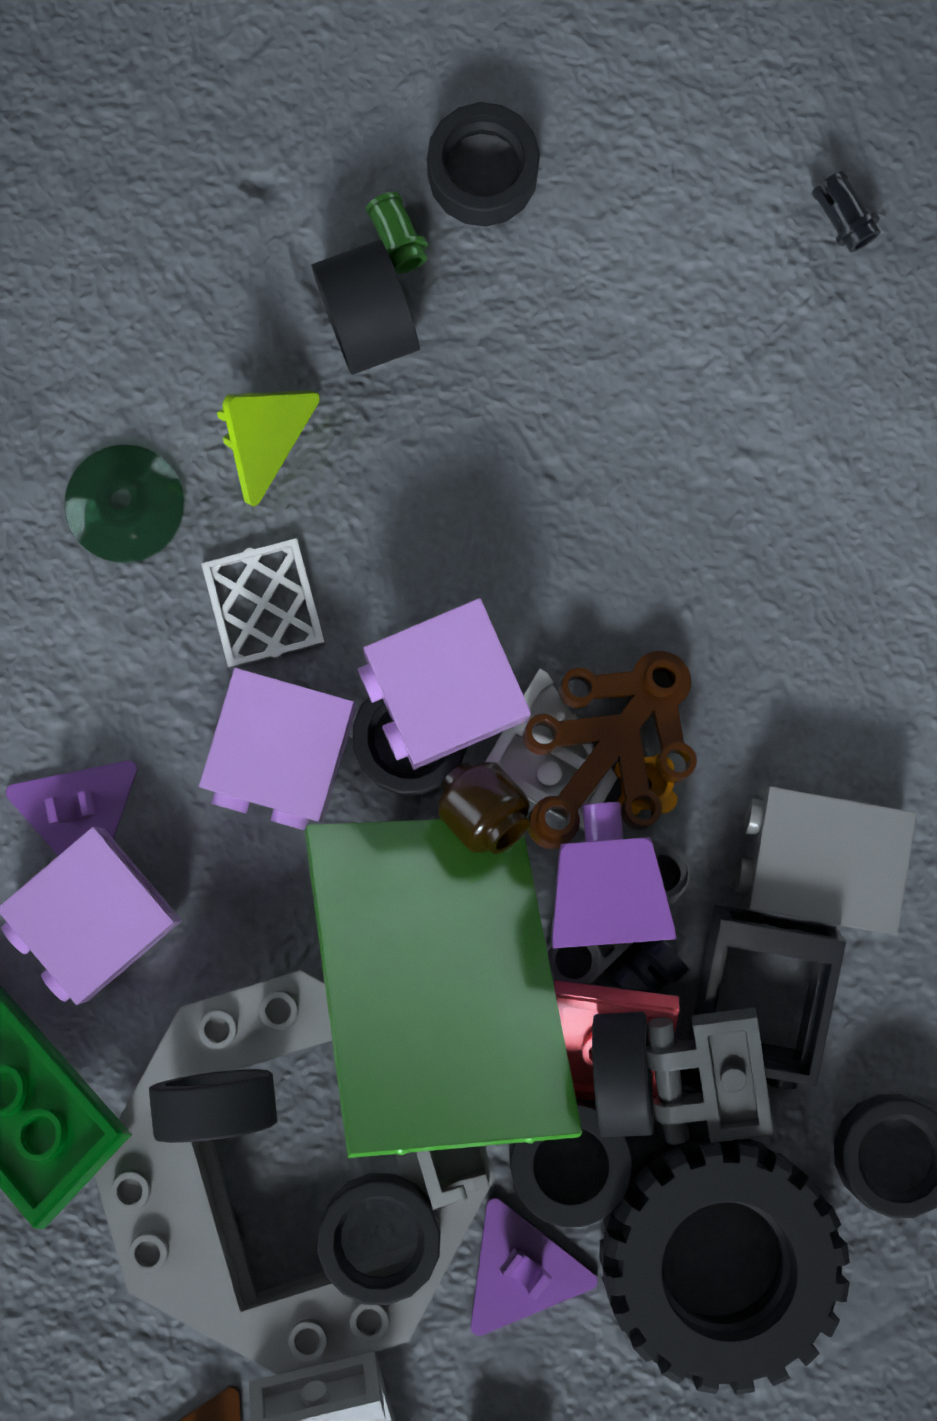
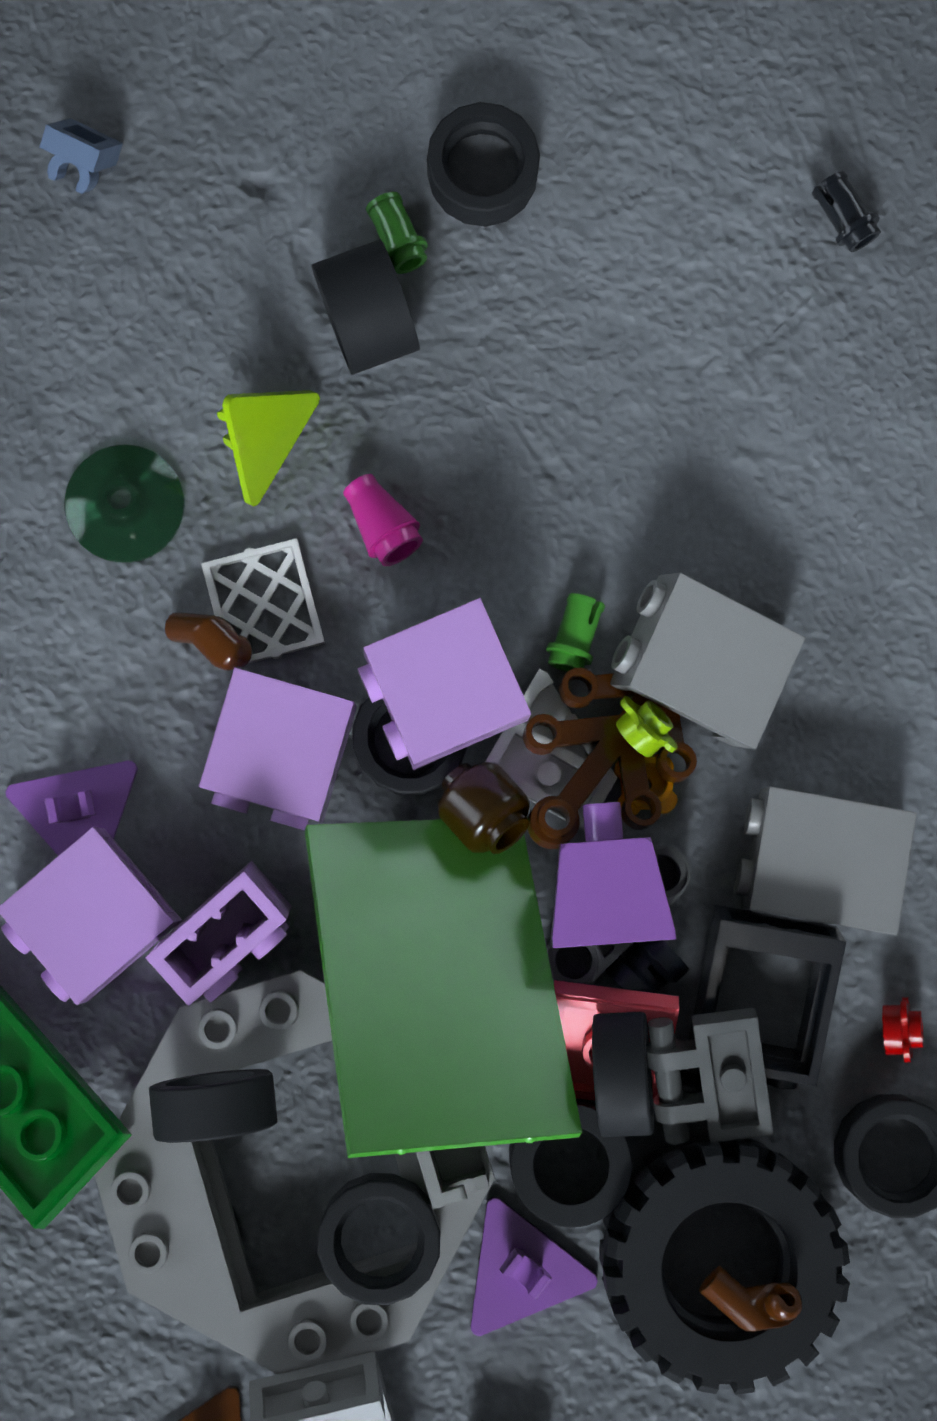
none -> sand blue tile [39,118,123,194]
none -> lavender brick [145,861,292,1006]
none -> reddish brown arm [165,612,252,671]
none -> dark pink cone [343,474,423,566]
none -> bright green pin [546,593,605,672]
none -> light grey panel [610,573,805,749]
none -> lime plate [616,696,678,758]
none -> reddish brown arm [699,1266,802,1332]
none -> red plate [882,997,924,1063]

